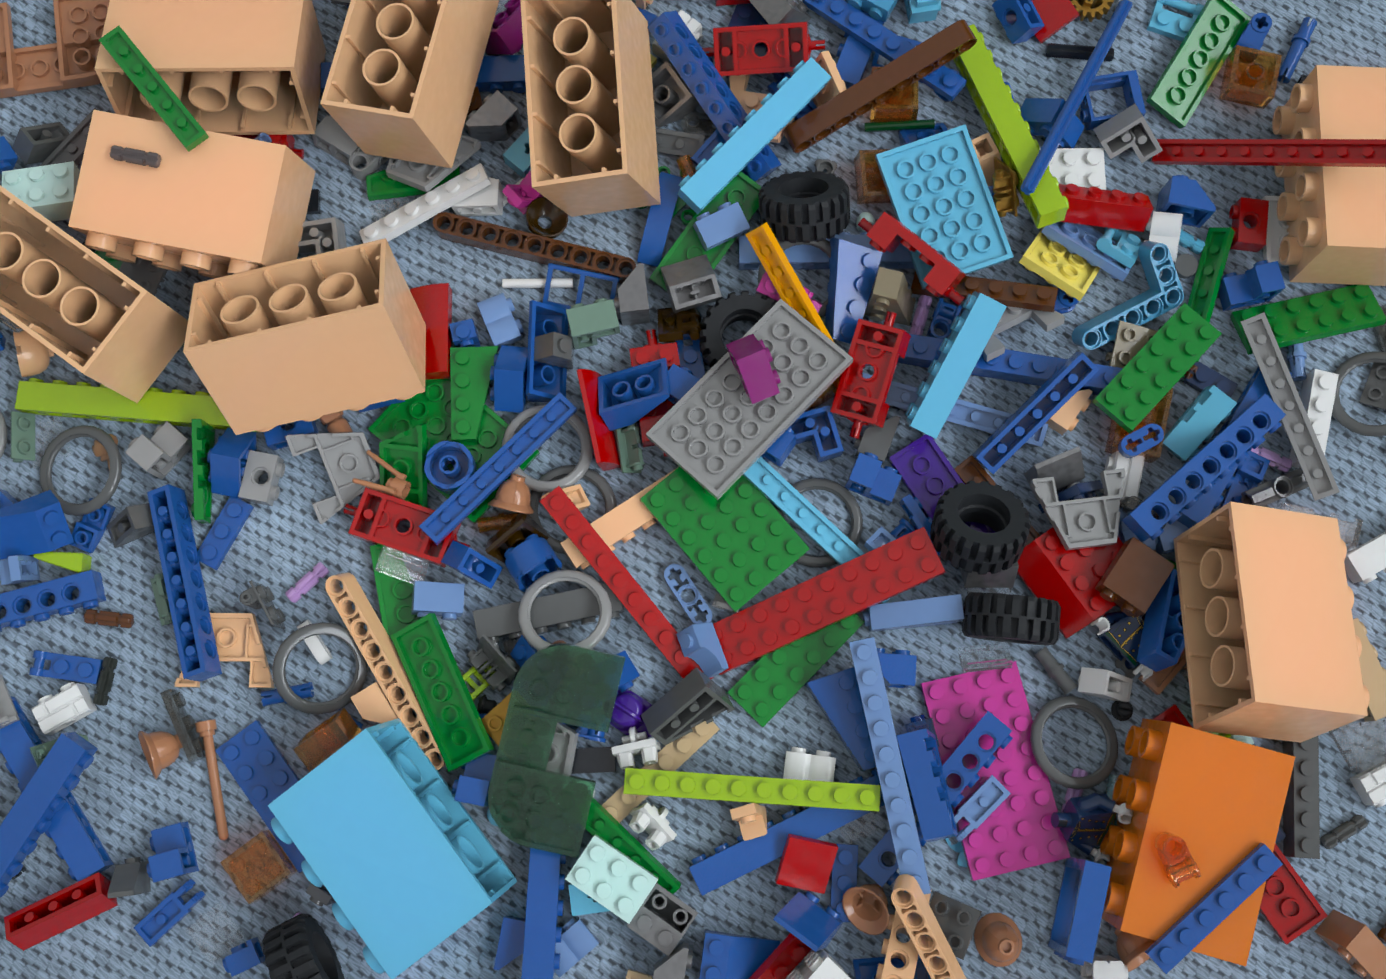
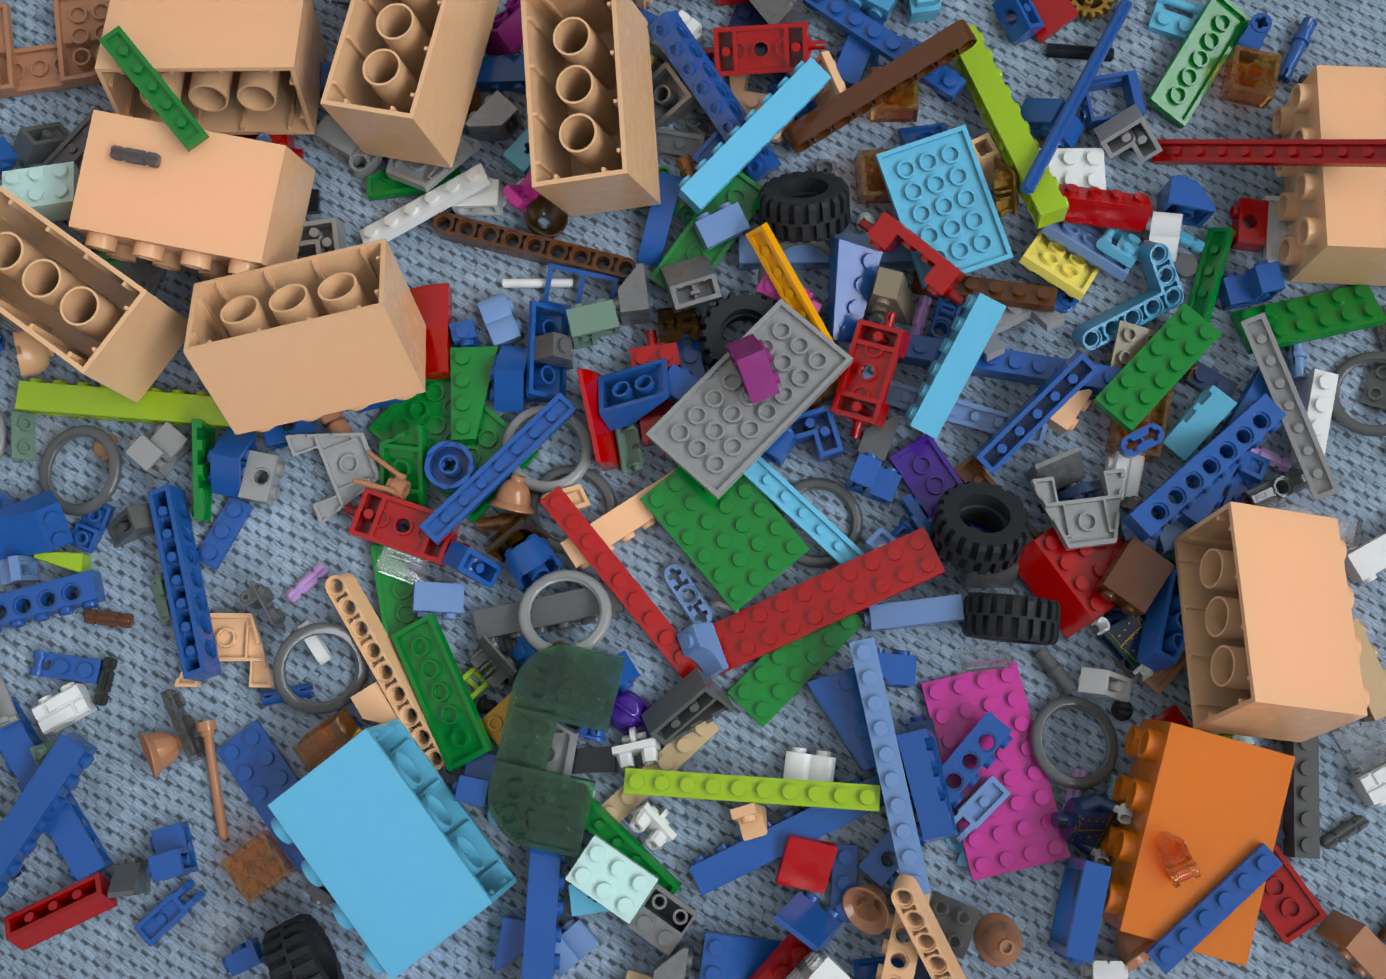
dark green bar [865,119,935,132] -> none

